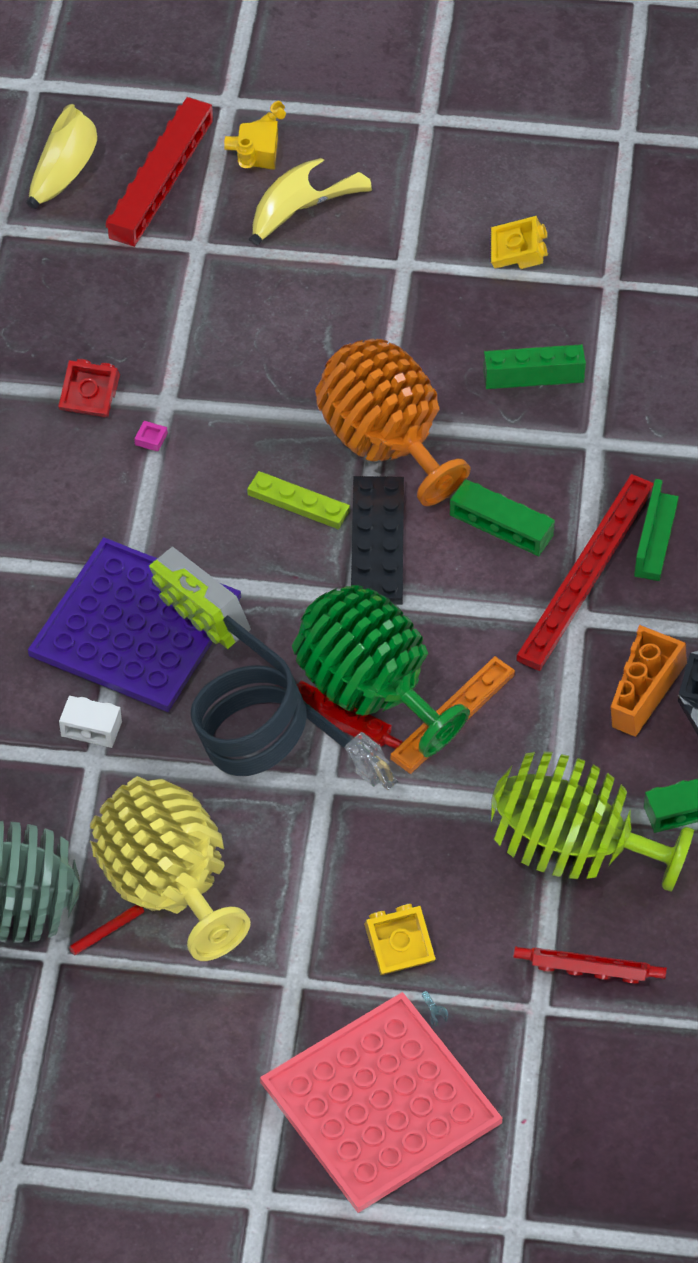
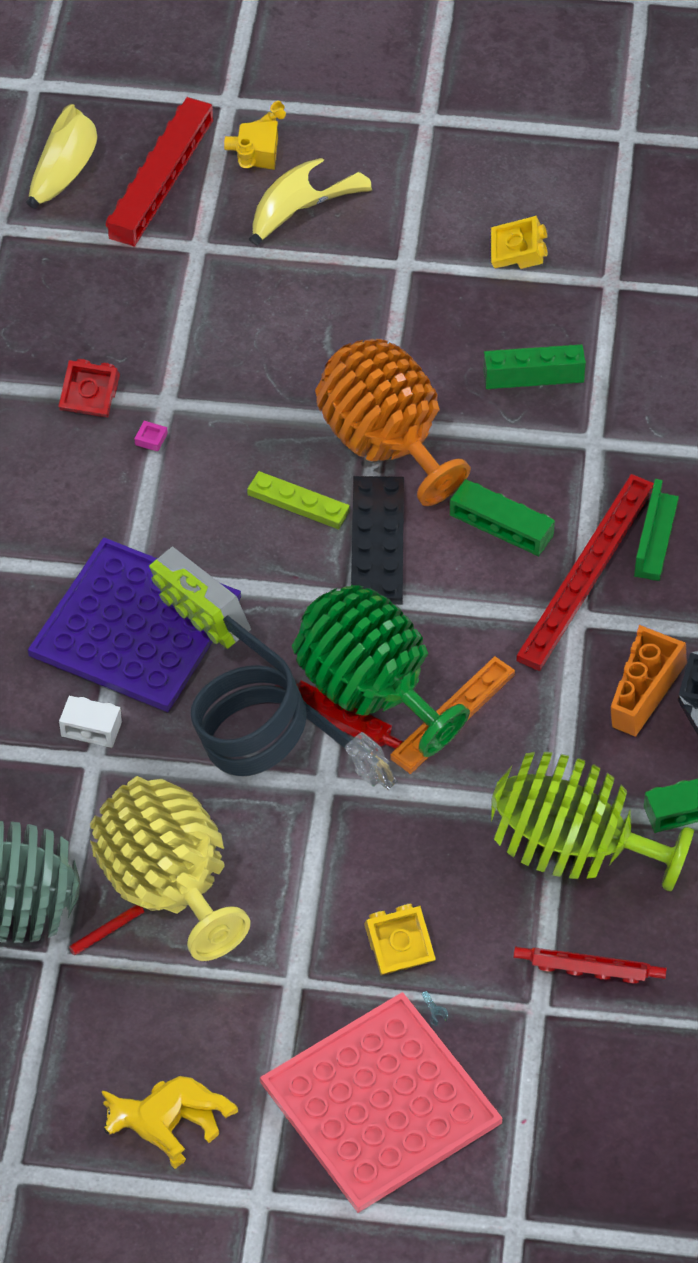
none -> yellow animal [102,1076,238,1169]

